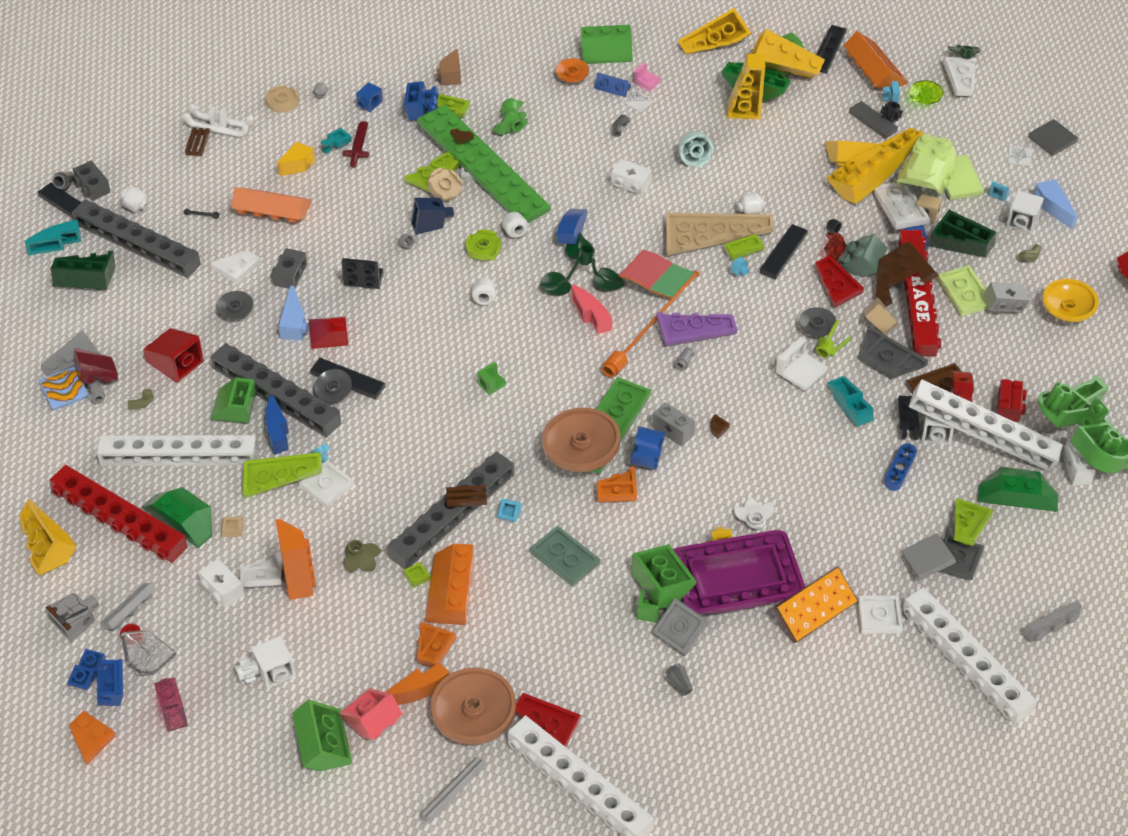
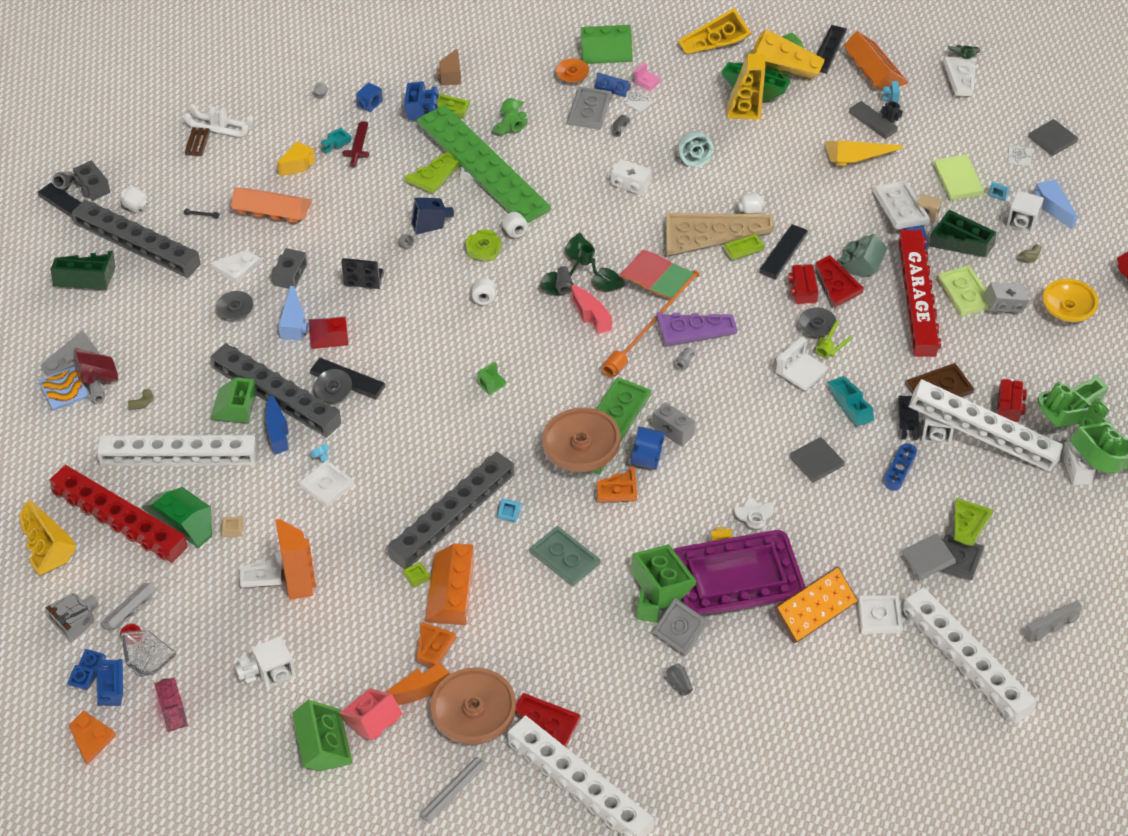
teal slope [25,220,82,255] -> none
red slope [143,328,204,383] -> none
white brick [198,559,245,608] -> none
lime wing [243,452,322,498] -> none
tan tile [265,85,300,112] -> none
olive plate [344,540,382,573] -> none
tan tile [428,168,462,201] -> none
reddish brown tile [446,485,487,507] -> none
reddish brown tile [450,129,474,145] -> none
blue slope [556,209,588,244] -> none
reddish brown tile [711,414,730,439] -> none
medium azure tile [730,257,750,276] -> none
clear red bracket [823,232,848,261] -> none
black hinge [826,219,842,235] -> none
yellow wedge [827,128,924,204] -> none
dark grey wing [861,326,929,378] -> none
tan slope [864,297,899,335] -> none
reddish brown wing [875,241,939,307] -> none
yellowish green slope [896,134,957,195] -> none
clear neon green dish [909,80,943,104] -> none
red torso [950,371,974,402] -> none
green wedge [978,467,1058,512] -> none
none -> dark grey cone [556,266,574,294]
none -> light grey tile [568,86,612,130]
none -> red brick [788,264,818,304]
none -> dark grey tile [790,437,845,483]

